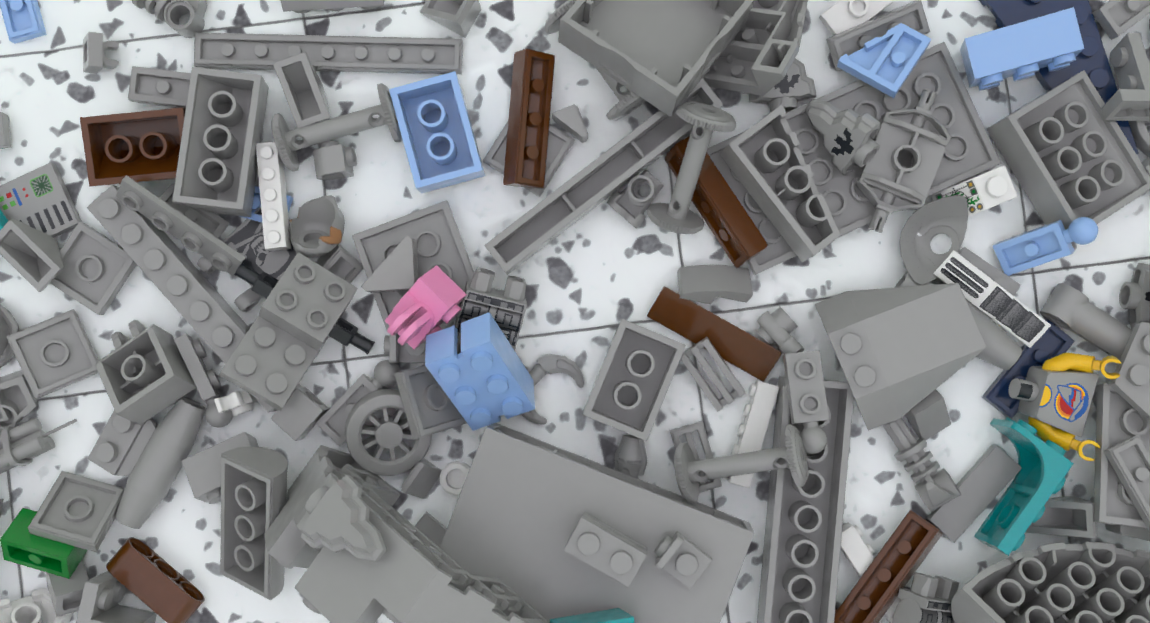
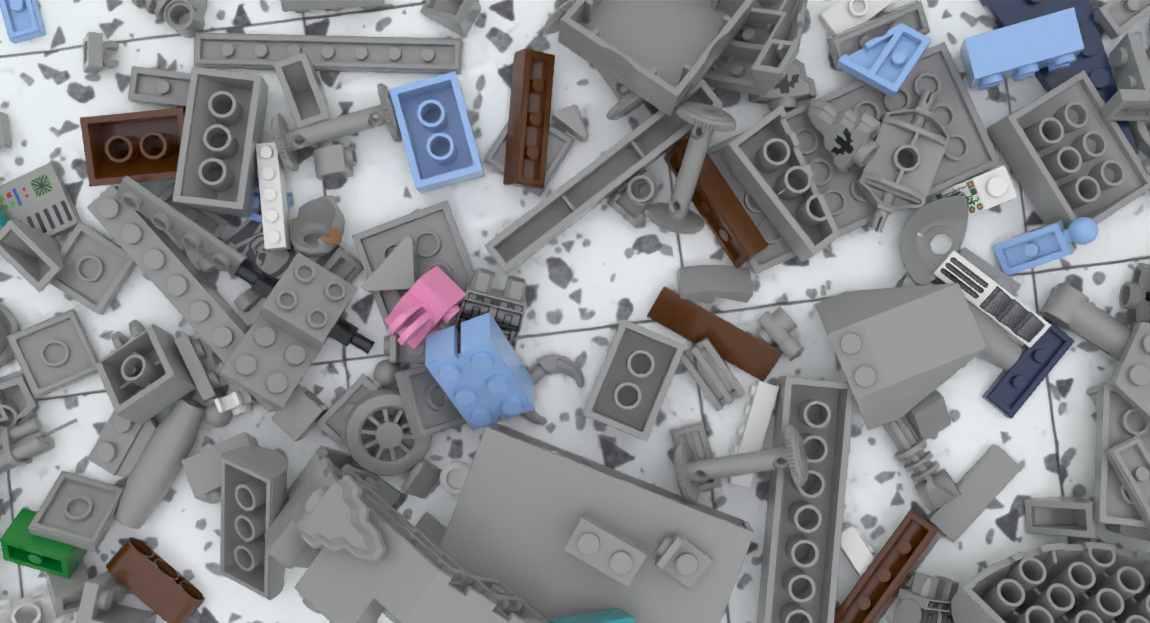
light grey piece [614,434,647,478] -> none
light grey plate [783,350,829,454] -> none
teal bracket [974,417,1074,556] -> none
torso [1008,353,1121,461] -> none

